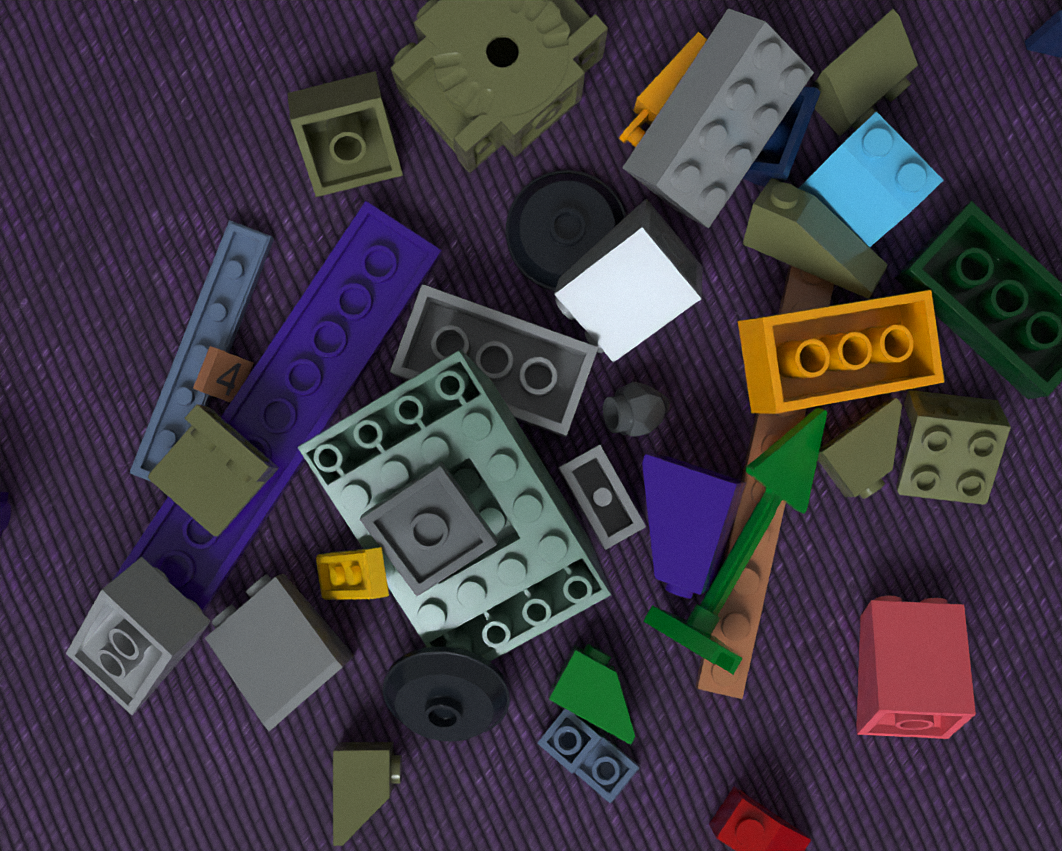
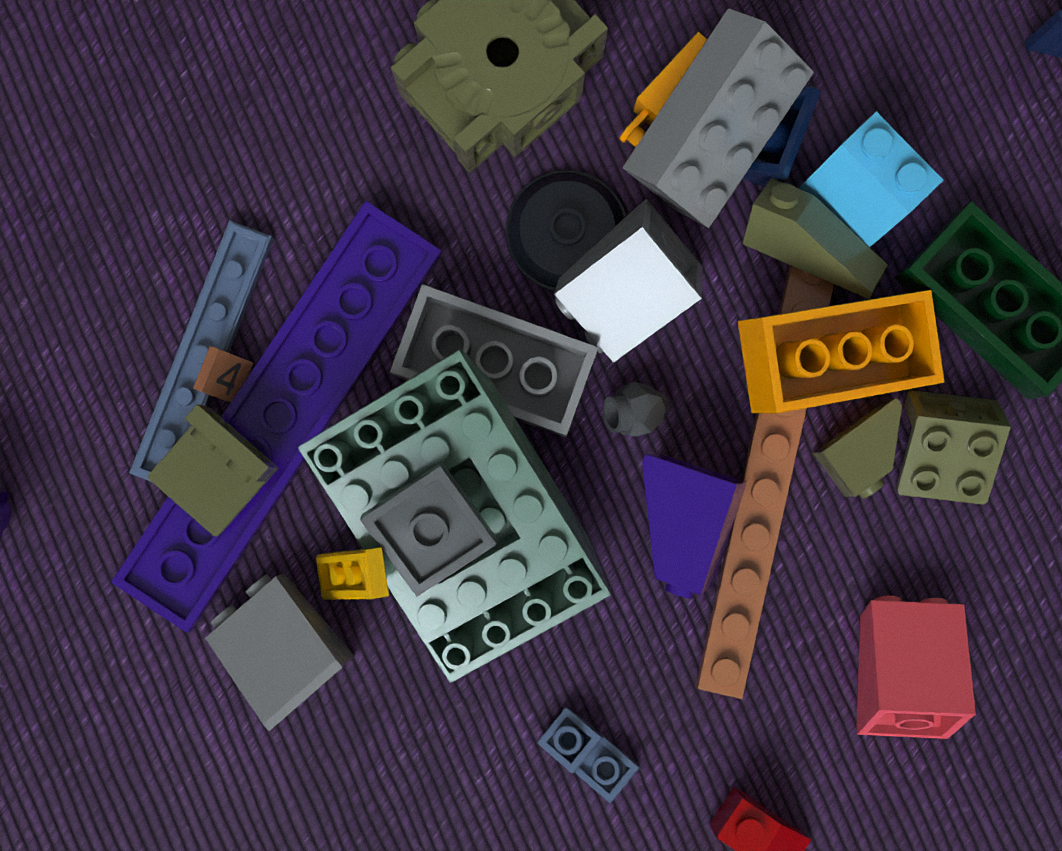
light grey slope [66,557,210,715] -> none
olive slope [288,71,403,197] -> none
olive slope [333,742,402,846] -> none
black piece [383,647,510,742] -> none
green slope [548,643,635,745] -> none
light grey brick [558,445,646,550] -> none
green piece [643,407,827,675] -> none
olive slope [812,9,918,136] -> none

